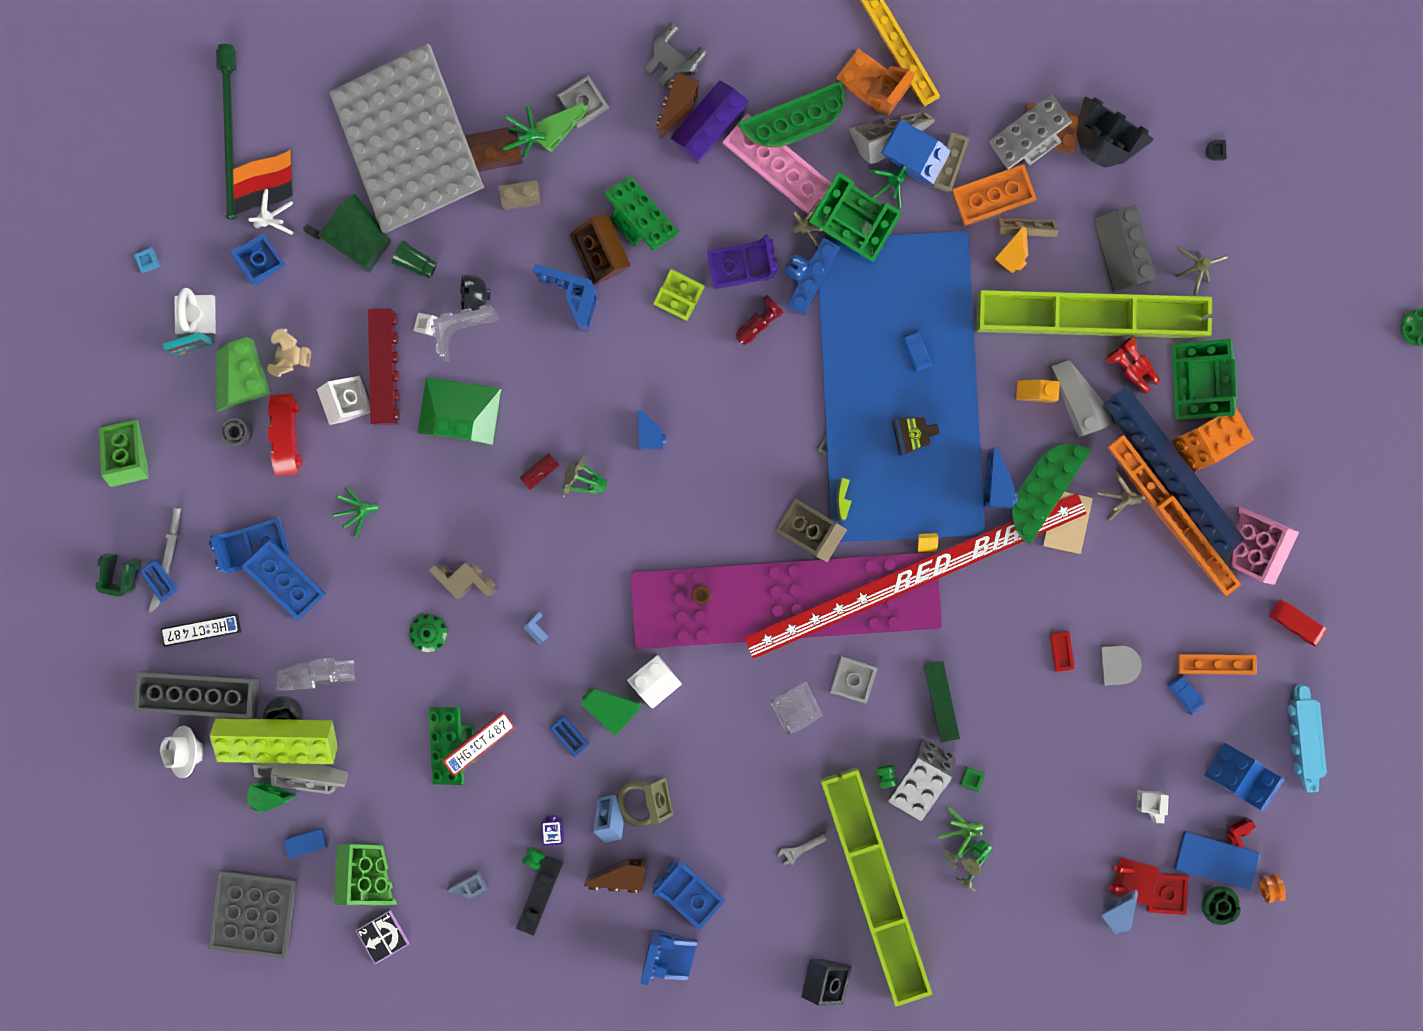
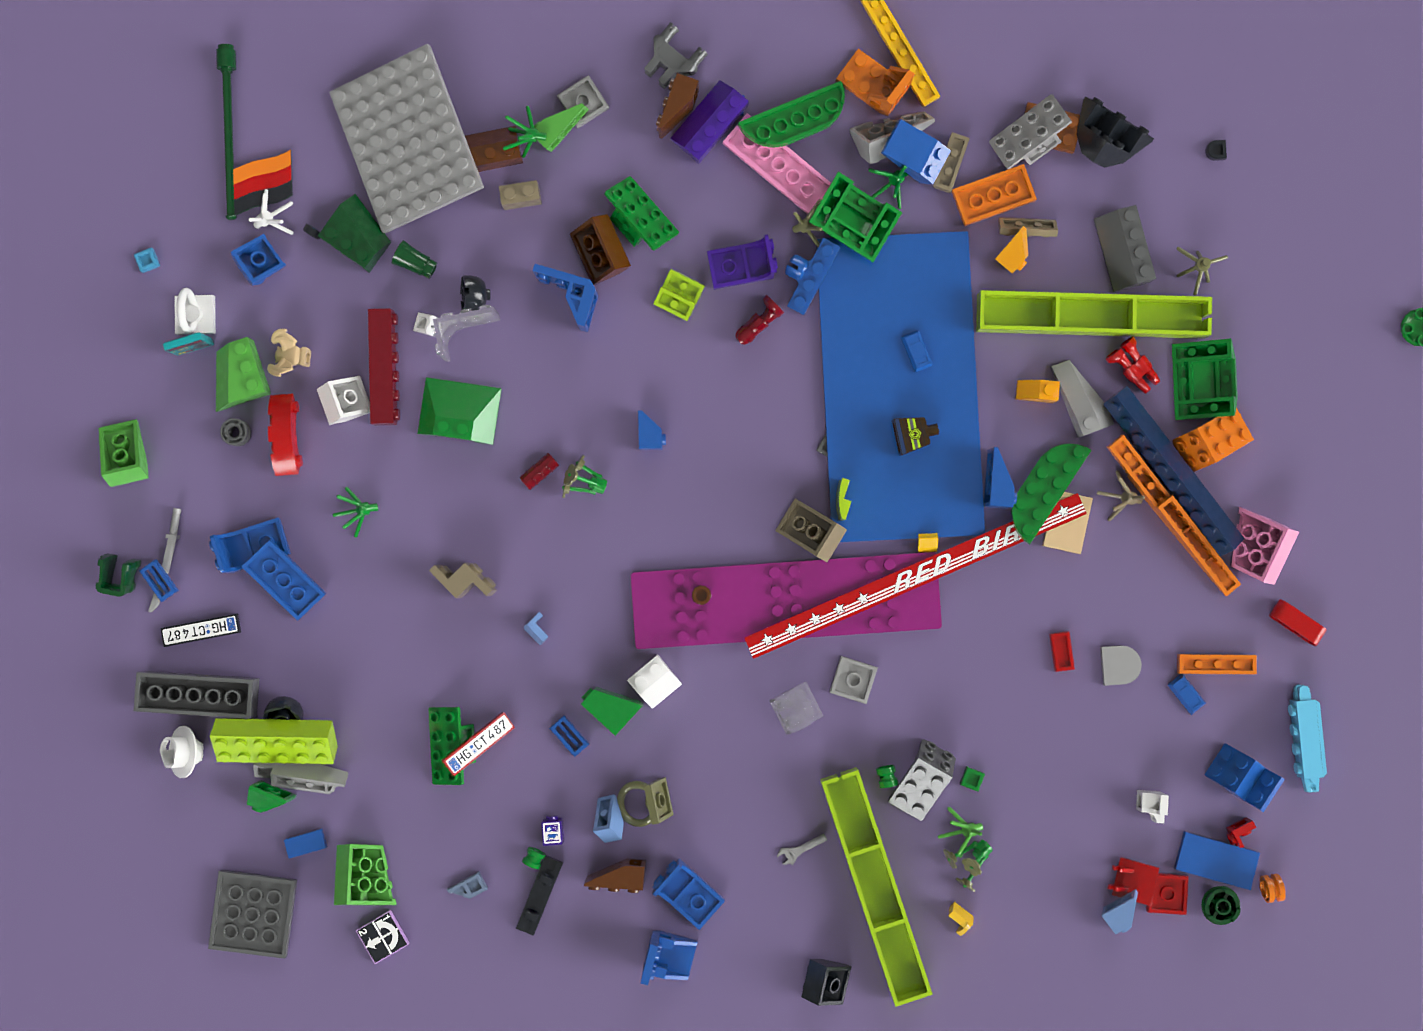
clear slope [276,657,355,691] -> none
green dish [409,614,448,652] -> none
dark green slope [923,661,960,743] -> none
none -> yellow tile [948,901,974,936]

